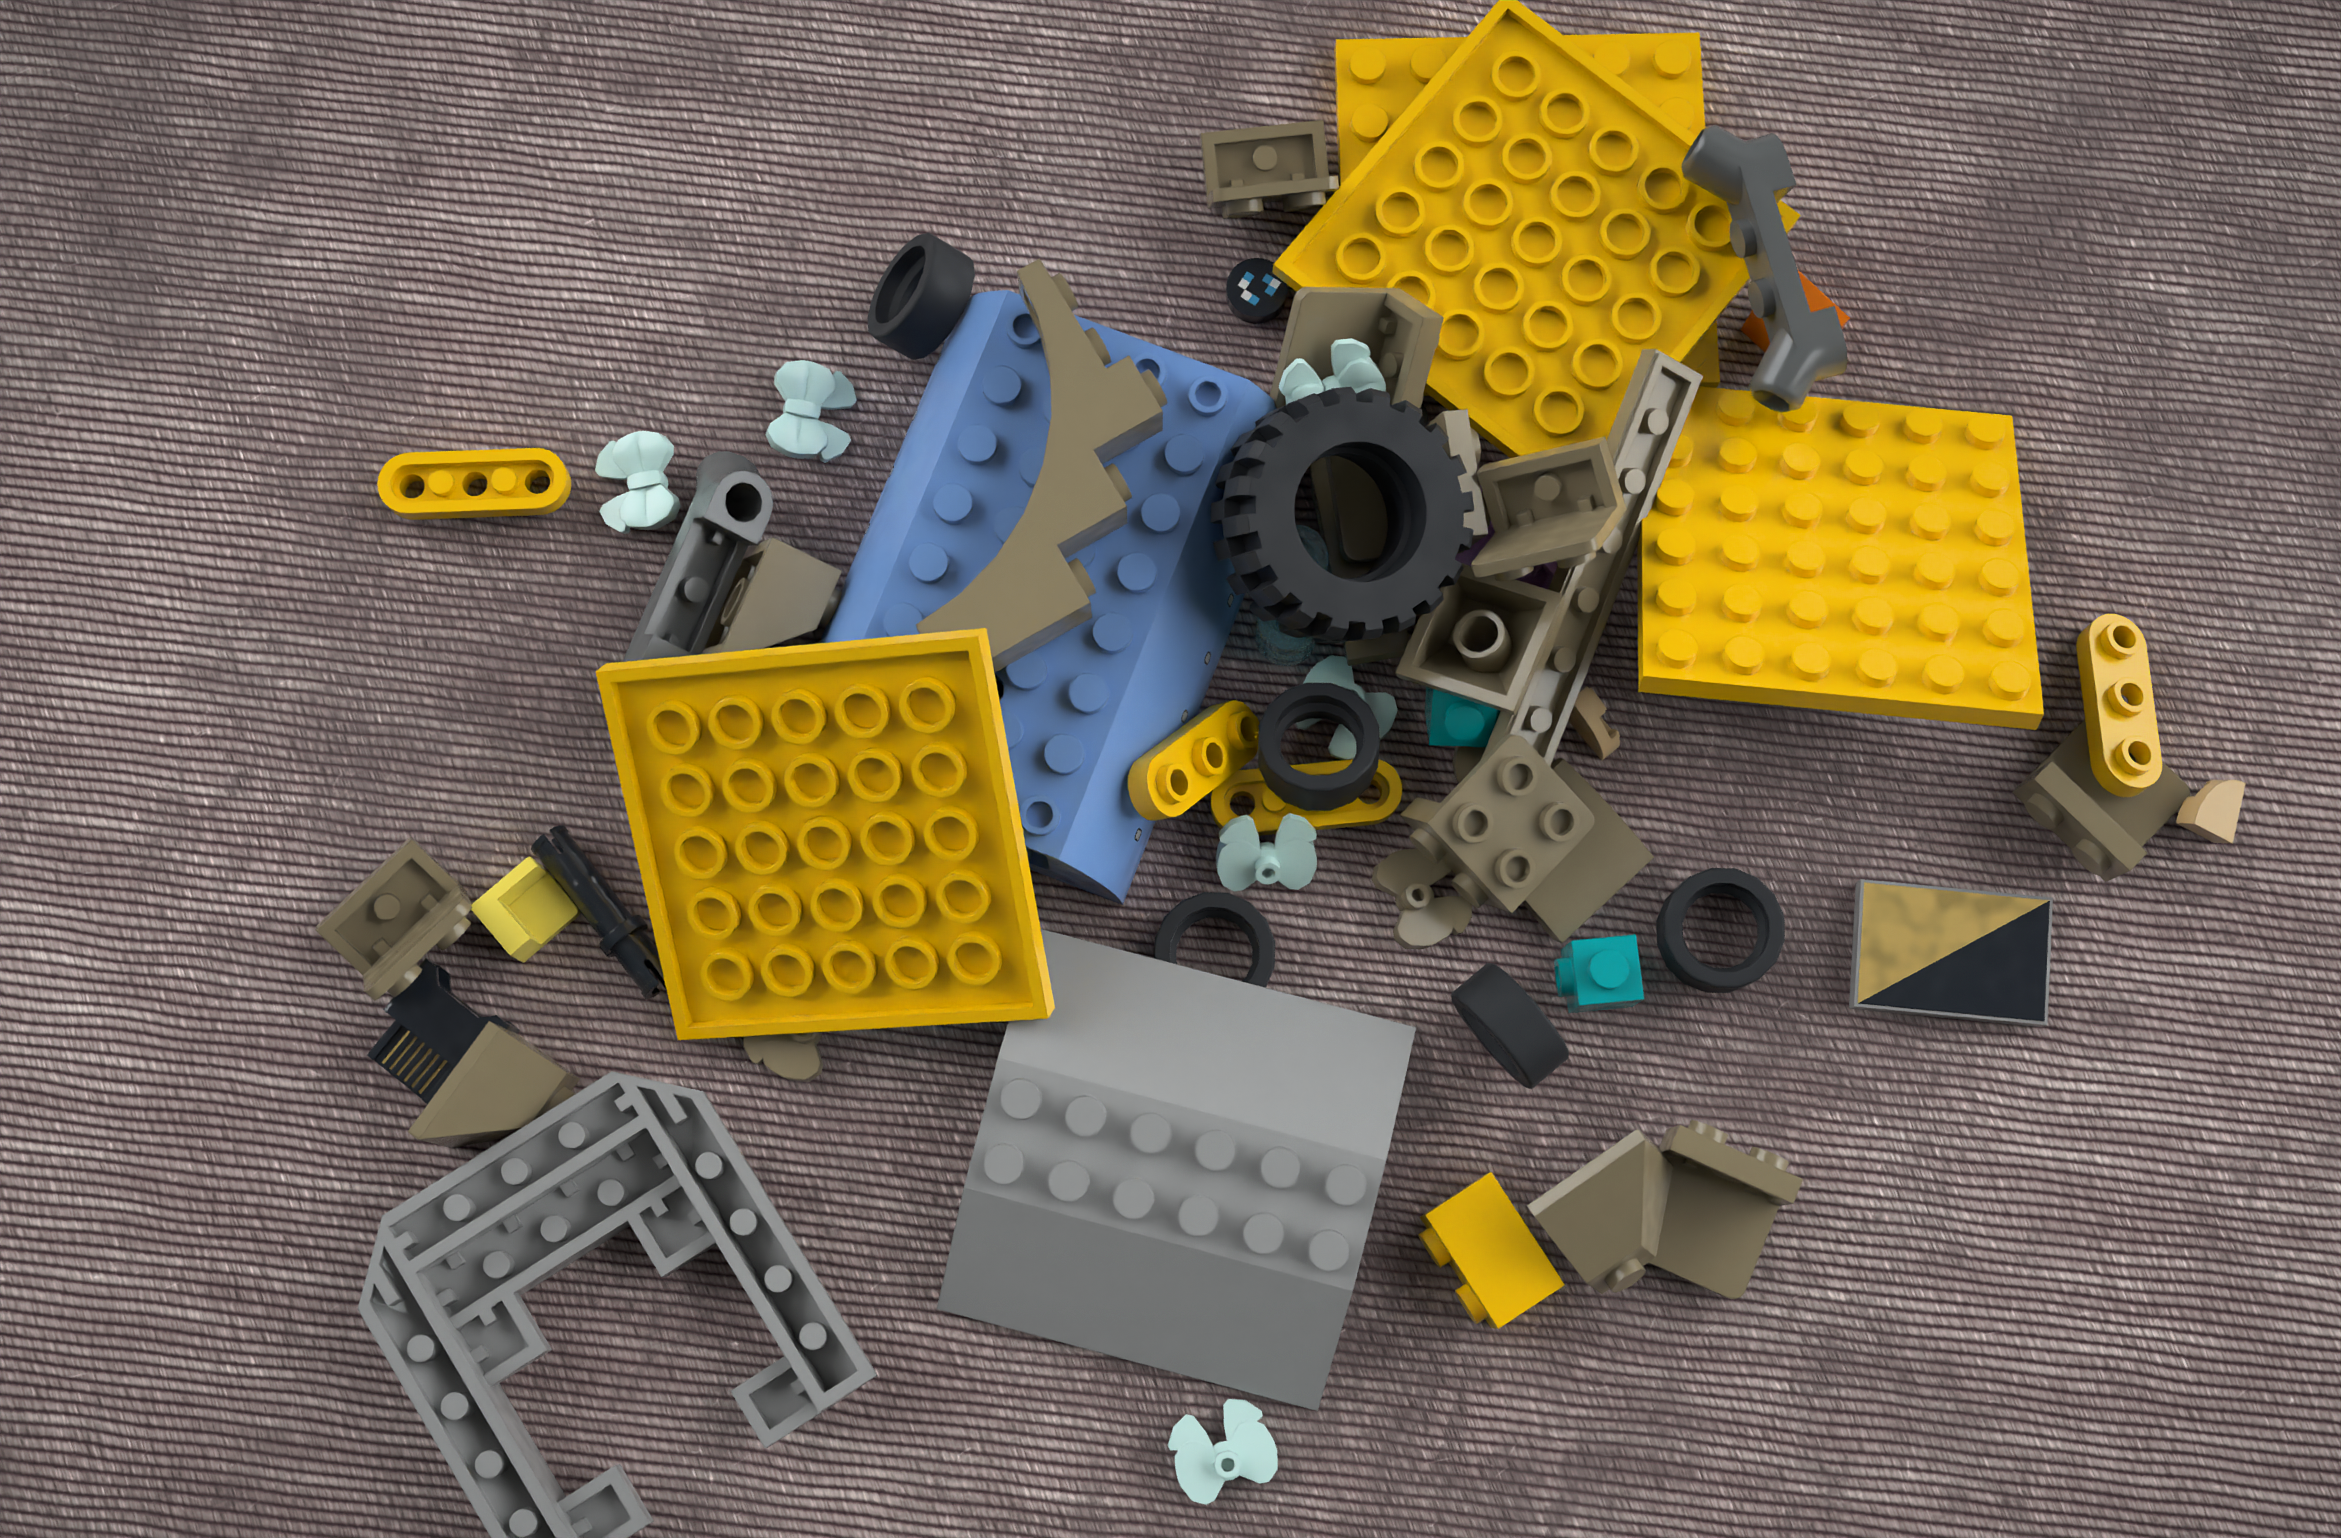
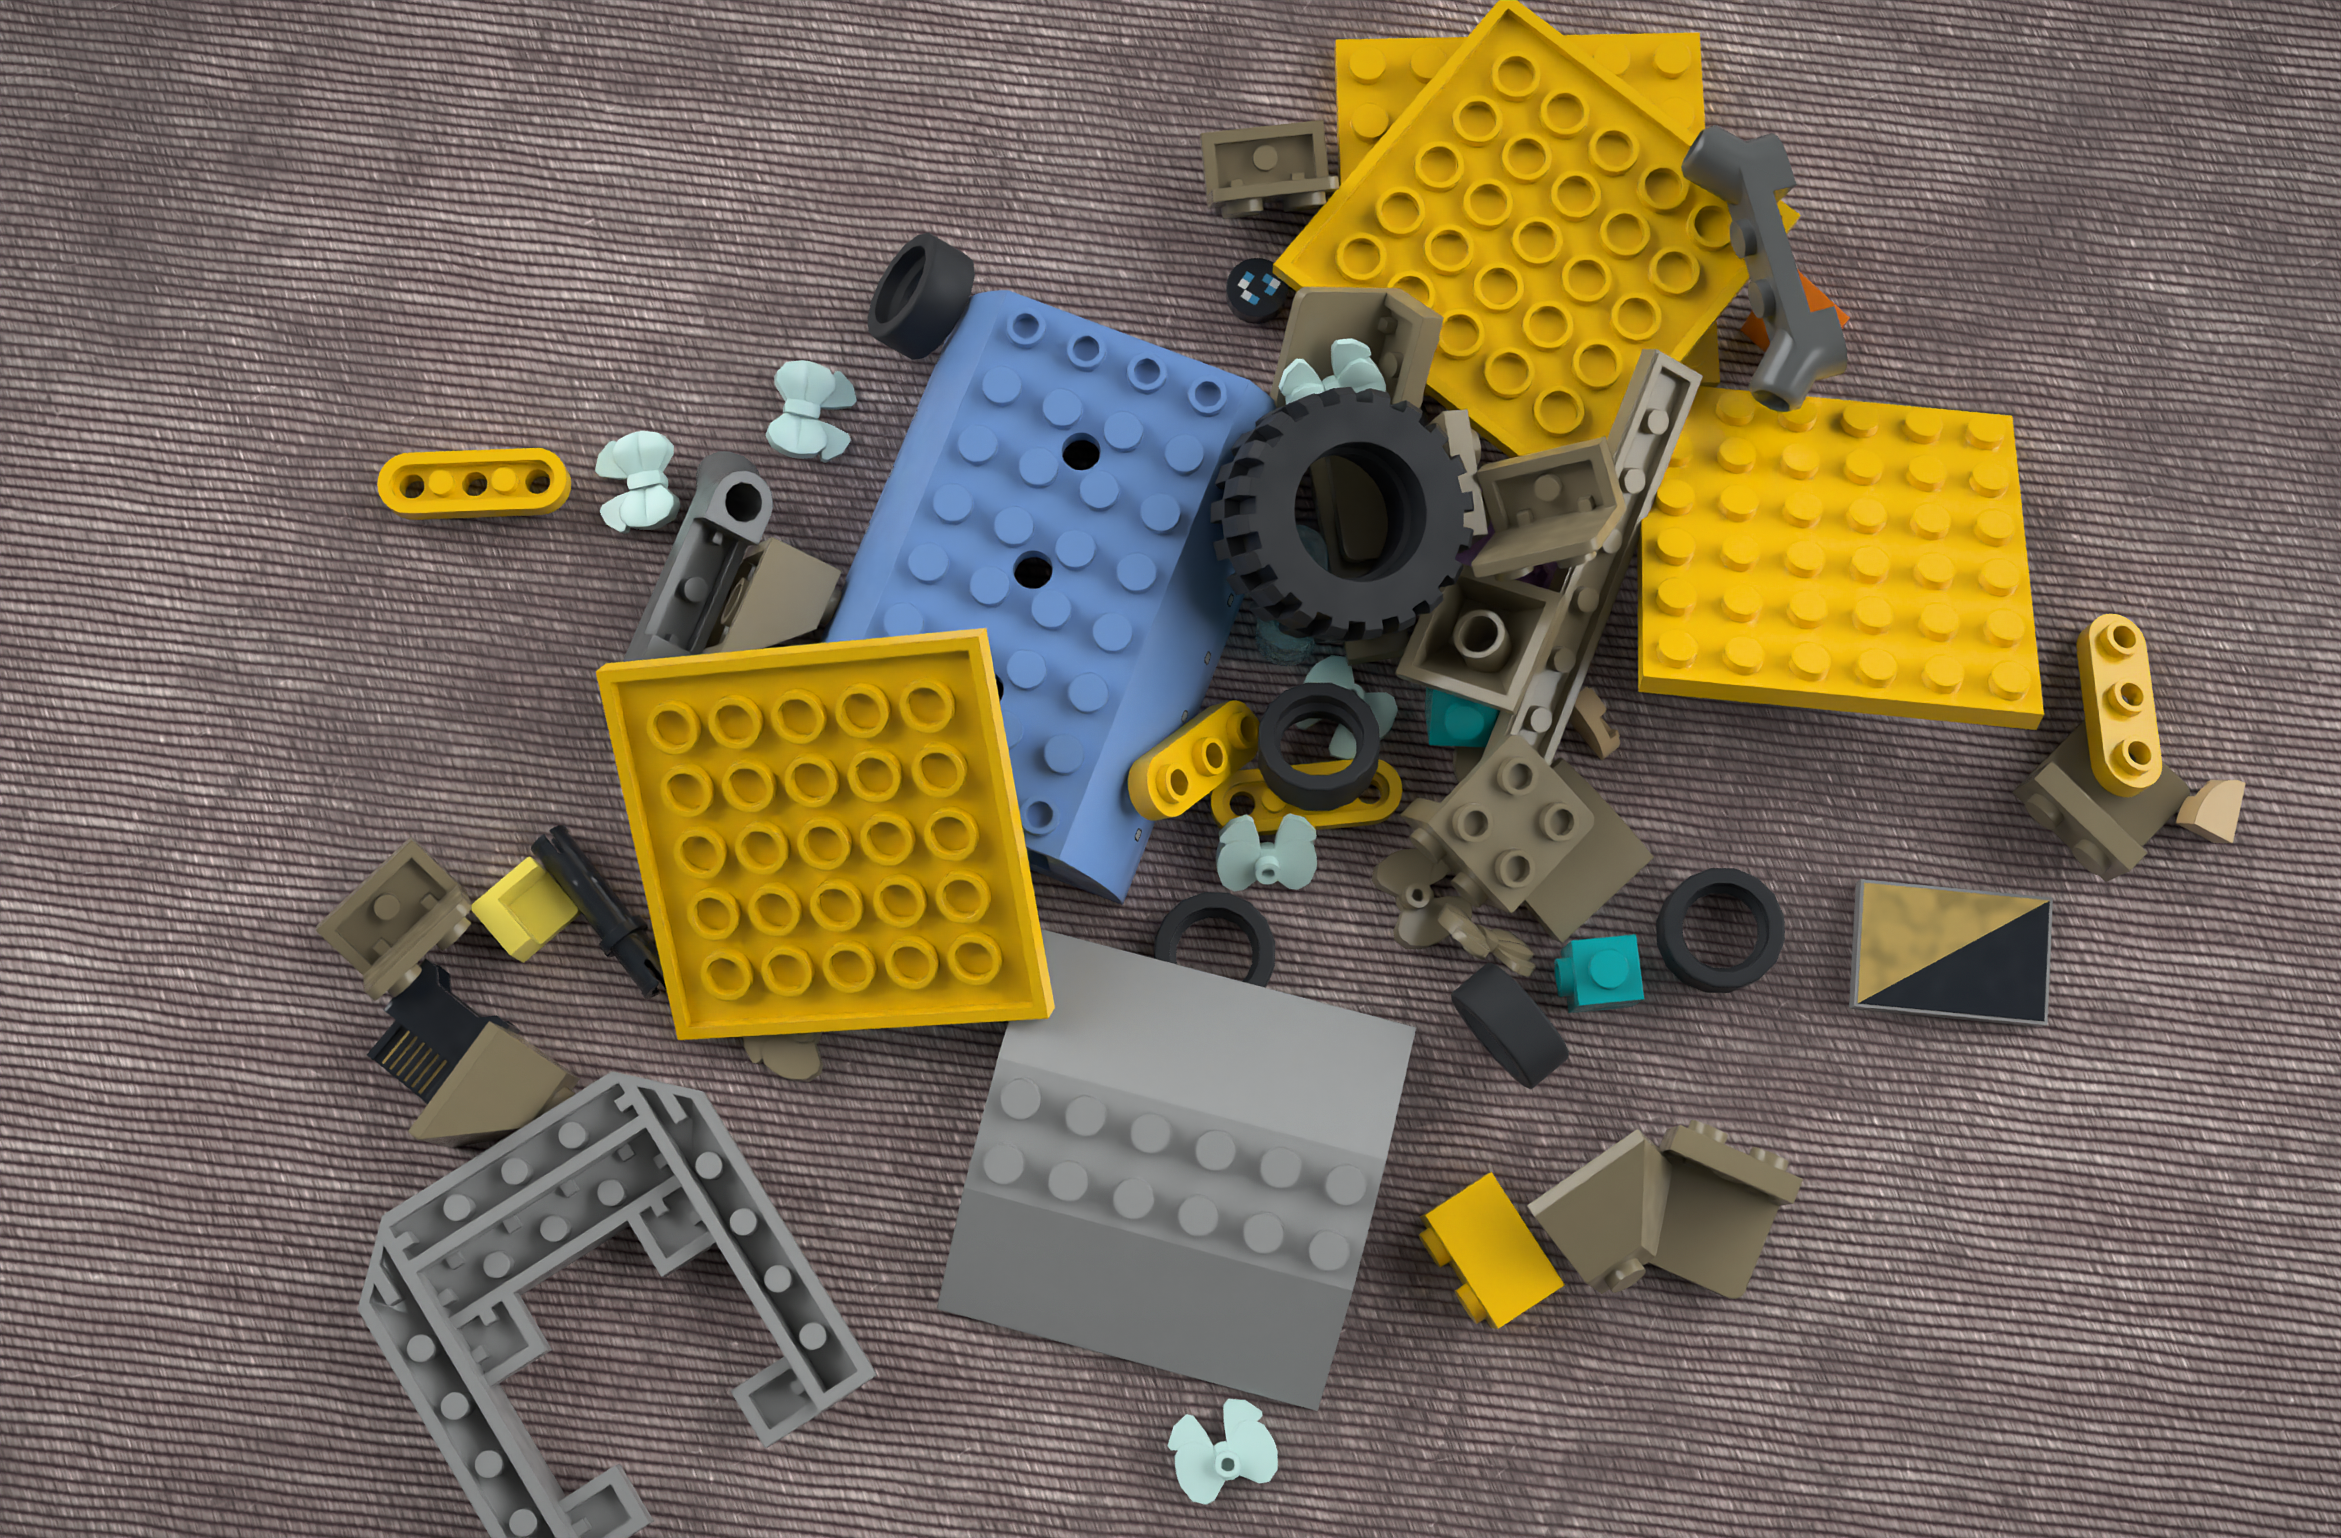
dark tan arch [916,258,1167,673] -> none
none -> dark tan piece [1438,902,1537,977]

